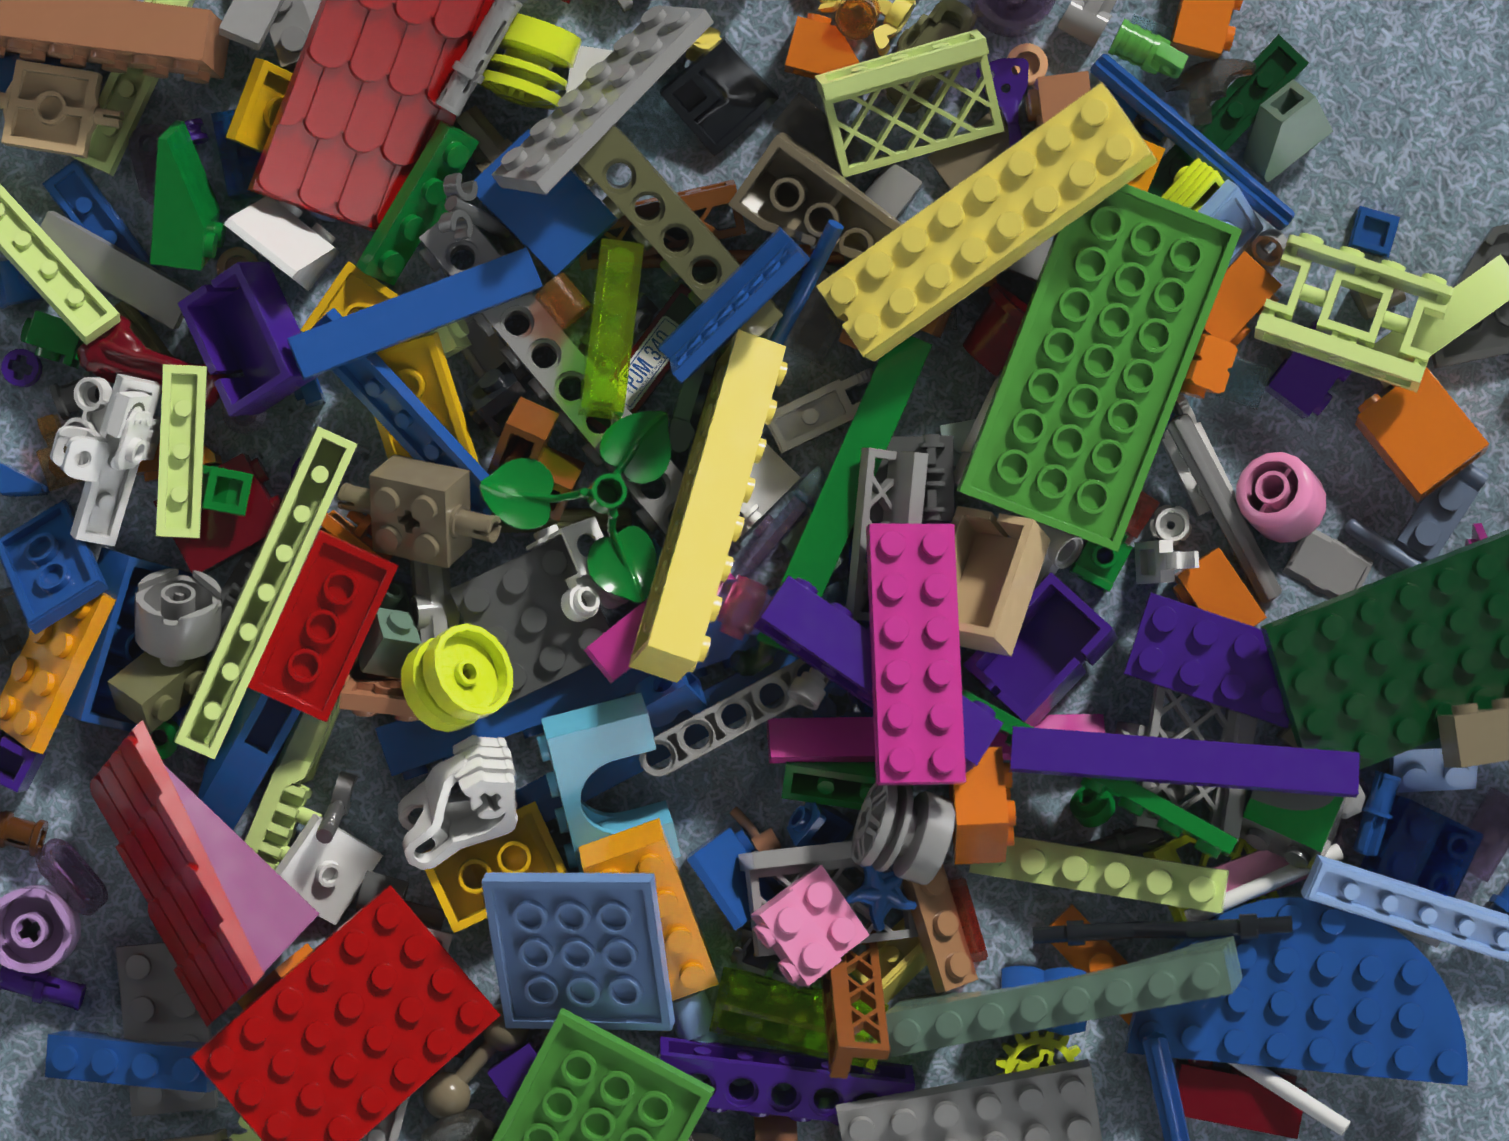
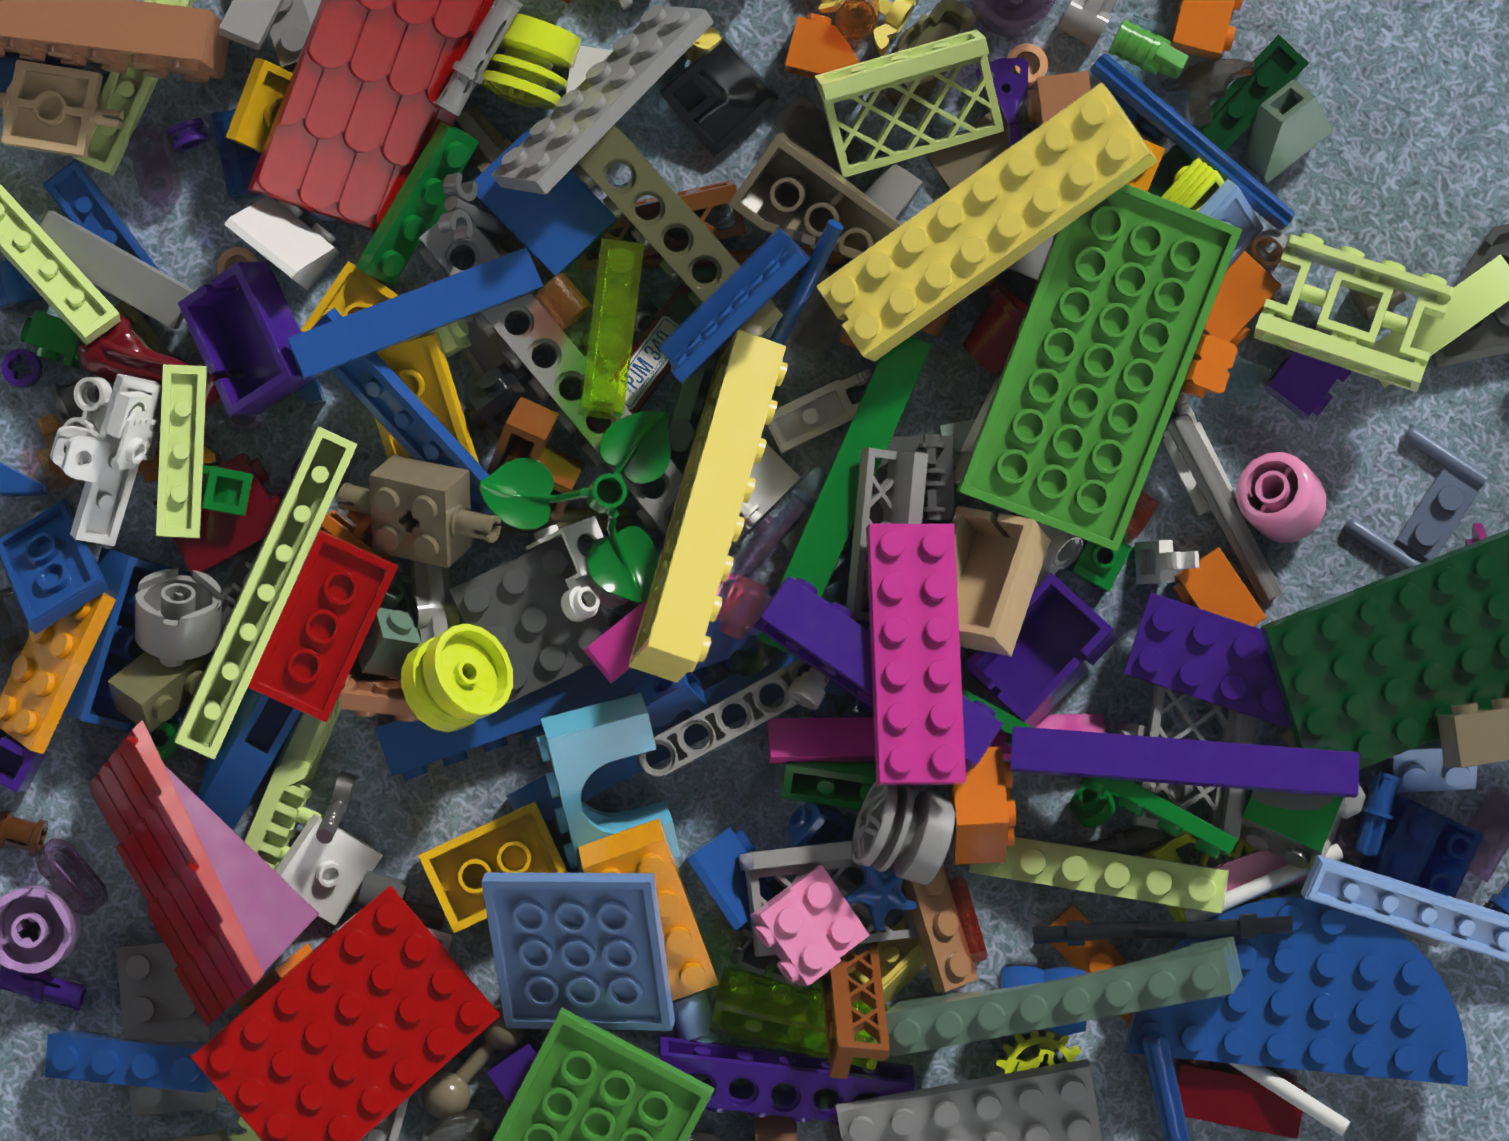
green slope [150,120,226,271] -> none
white piece [397,735,518,870] -> none
nougat hand [729,806,782,851] -> none
white plate [1150,505,1192,546] -> none
light grey piece [1282,529,1374,598] -> none
blue tile [1347,206,1400,259] -> none
orange brick [1355,367,1489,503] -> none

